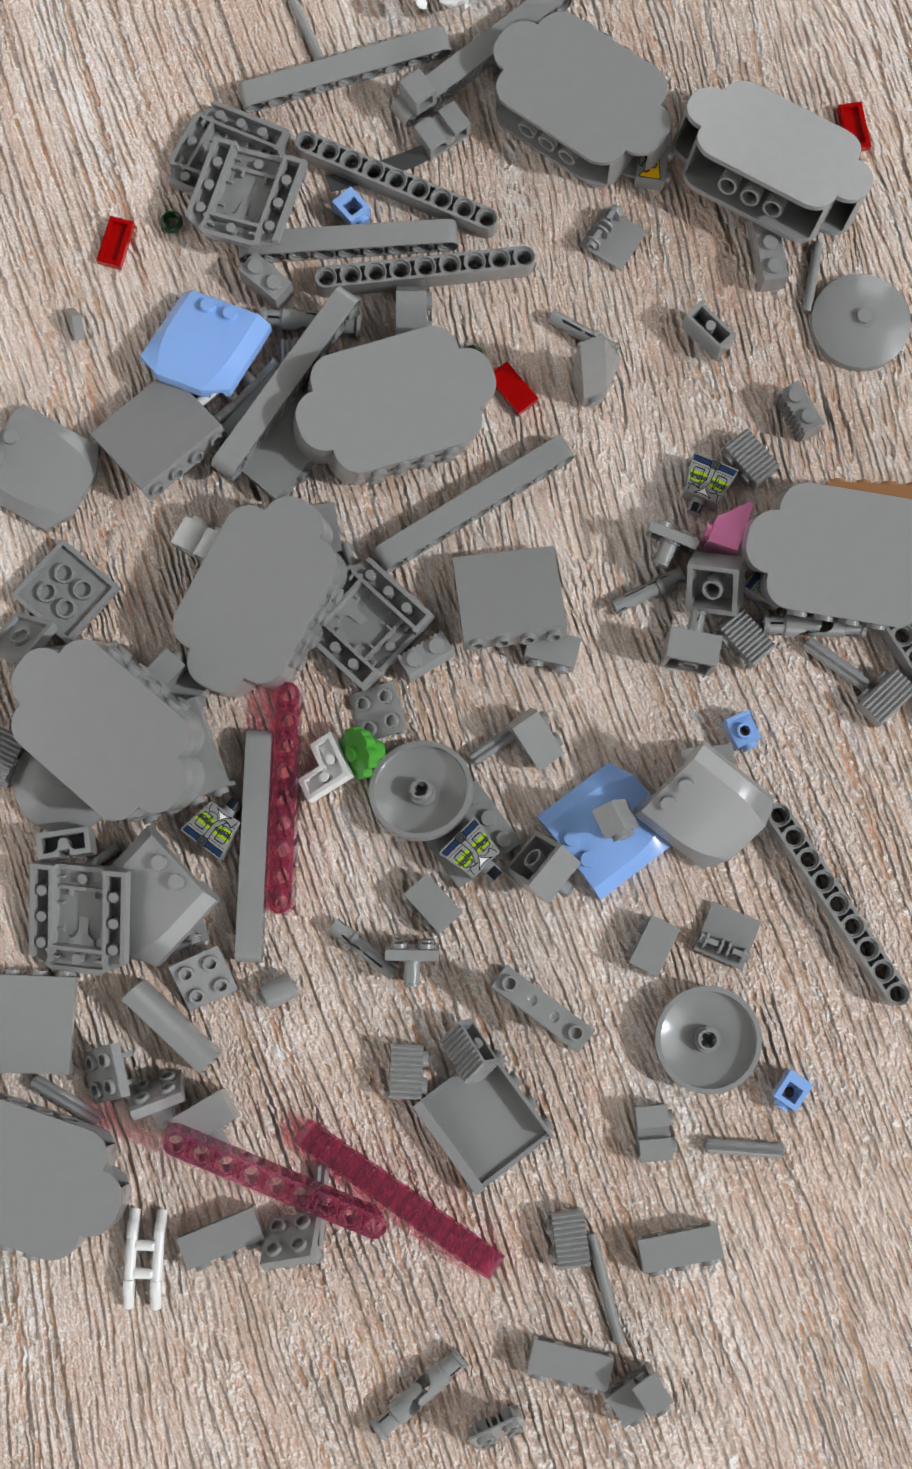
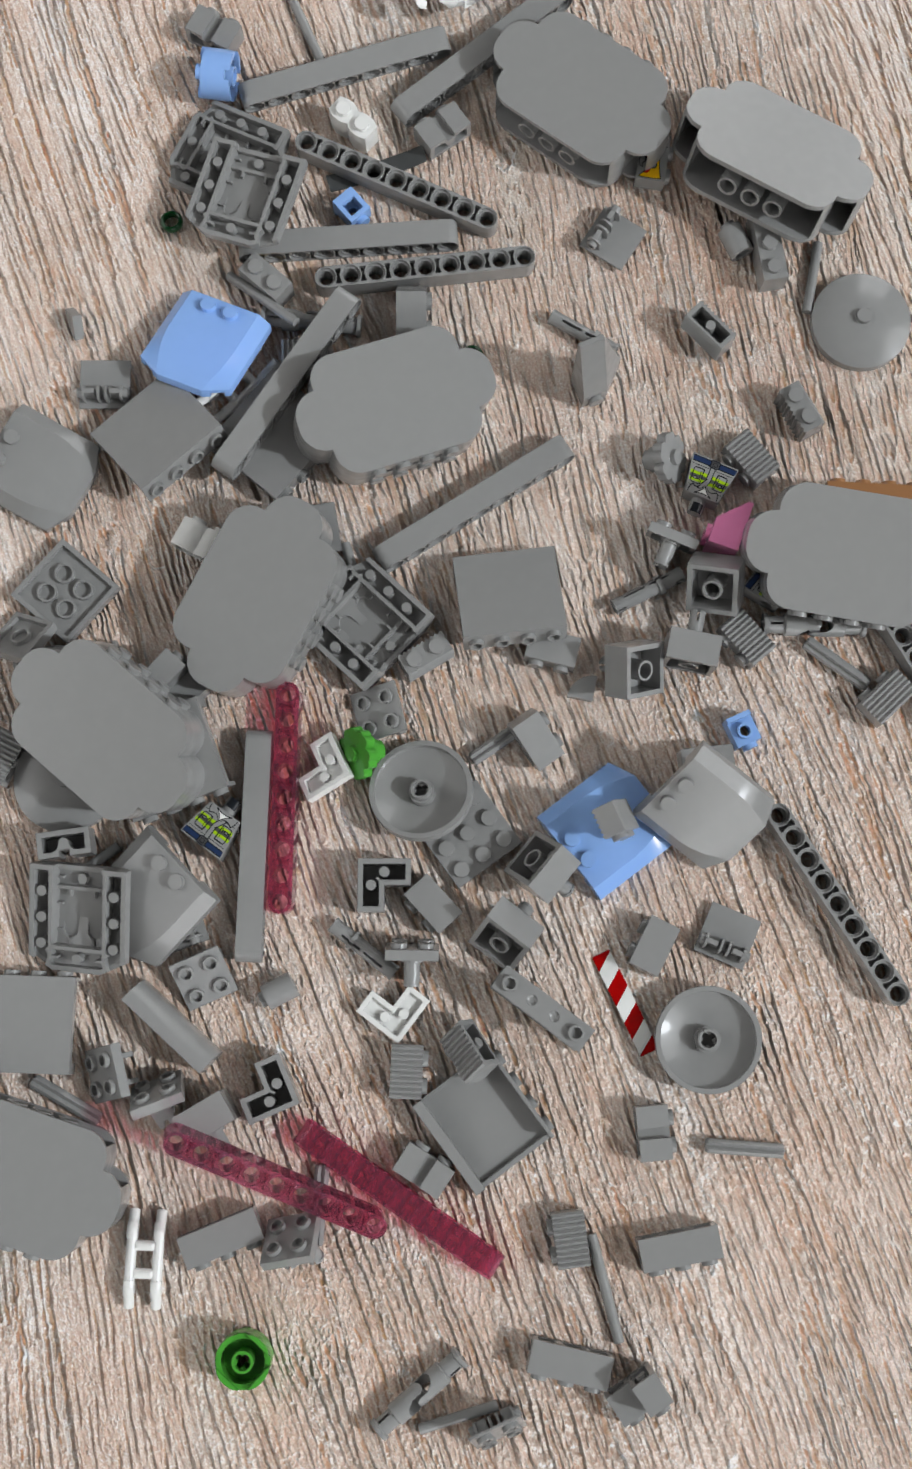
red tile [96,216,135,270] -> none
light grey brick [399,68,437,116] -> none
torso [439,817,503,882] -> none
red tile [494,361,538,416] -> none
light blue brick [770,1068,814,1112] -> none
red tile [836,101,871,151] -> none
none -> light grey hinge [76,360,131,409]
none -> light grey brick [185,4,244,51]
none -> light blue brick [195,46,241,102]
none -> bright green brick [215,1327,274,1391]
none -> light grey bar [226,271,300,327]
none -> light grey brick [239,1052,302,1125]
none -> white brick [329,96,378,153]
none -> white plate [356,987,430,1044]
none -> light grey brick [357,858,411,913]
none -> light grey brick [392,1139,455,1200]
none -> light grey bar [418,1399,499,1435]
none -> light grey brick [468,896,545,969]
none -> light grey tile [567,676,597,702]
none -> sticker [592,950,655,1057]
none -> light grey brick [599,638,664,700]
none -> light grey plant [642,431,686,484]
none -> light grey brick [718,220,754,261]

